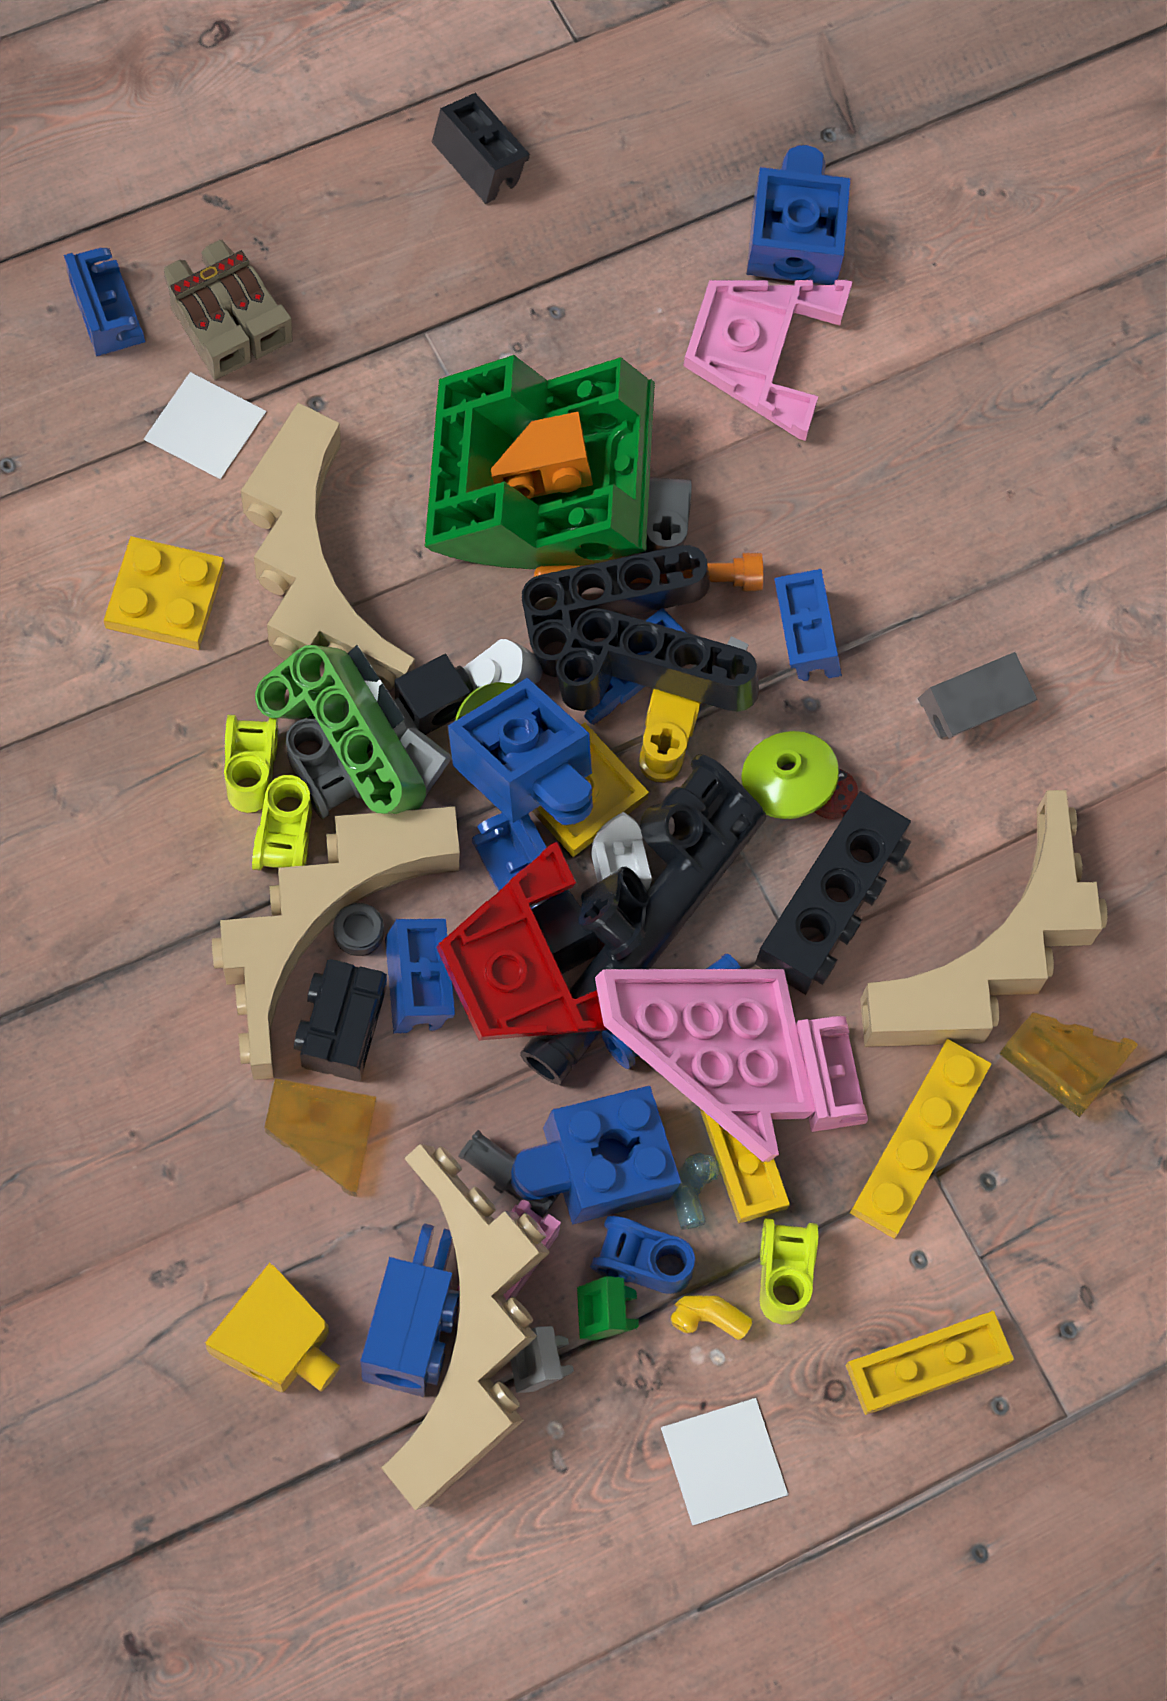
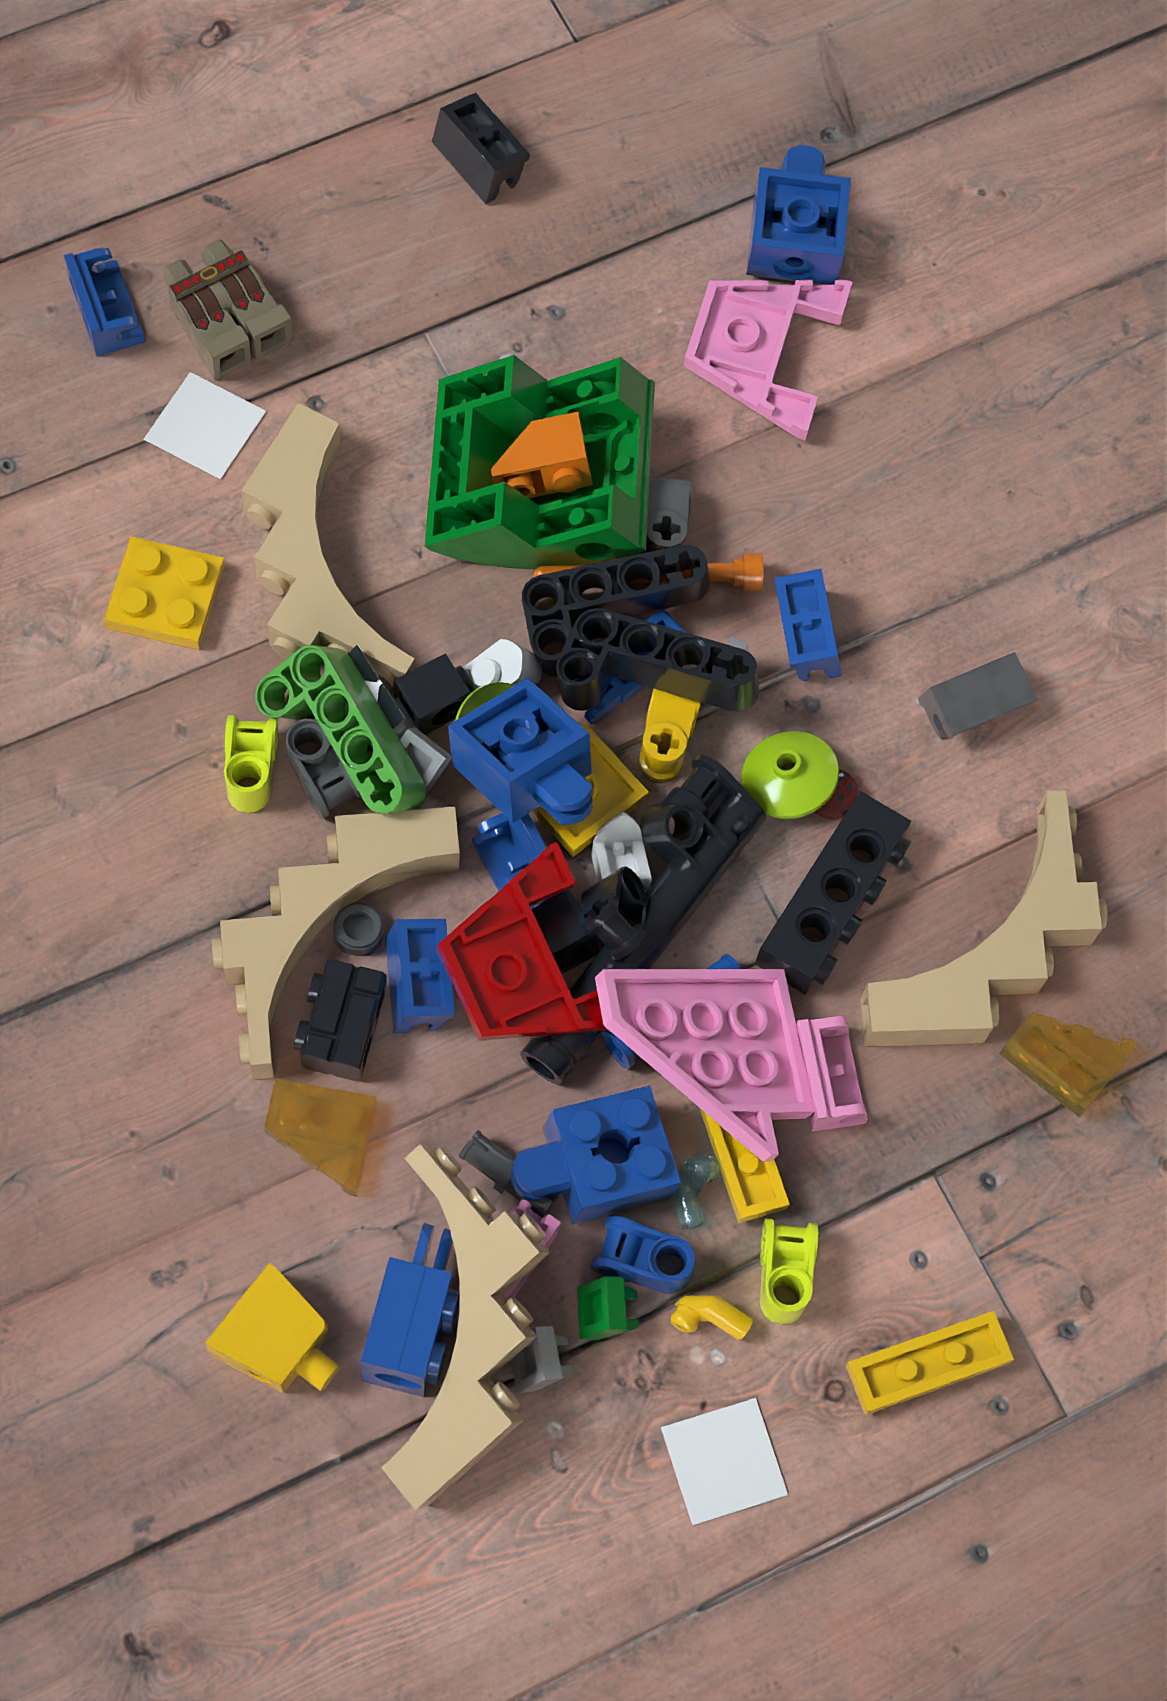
neon yellow piece [252,775,312,871] -> none
yellow plate [850,1039,992,1239] -> none

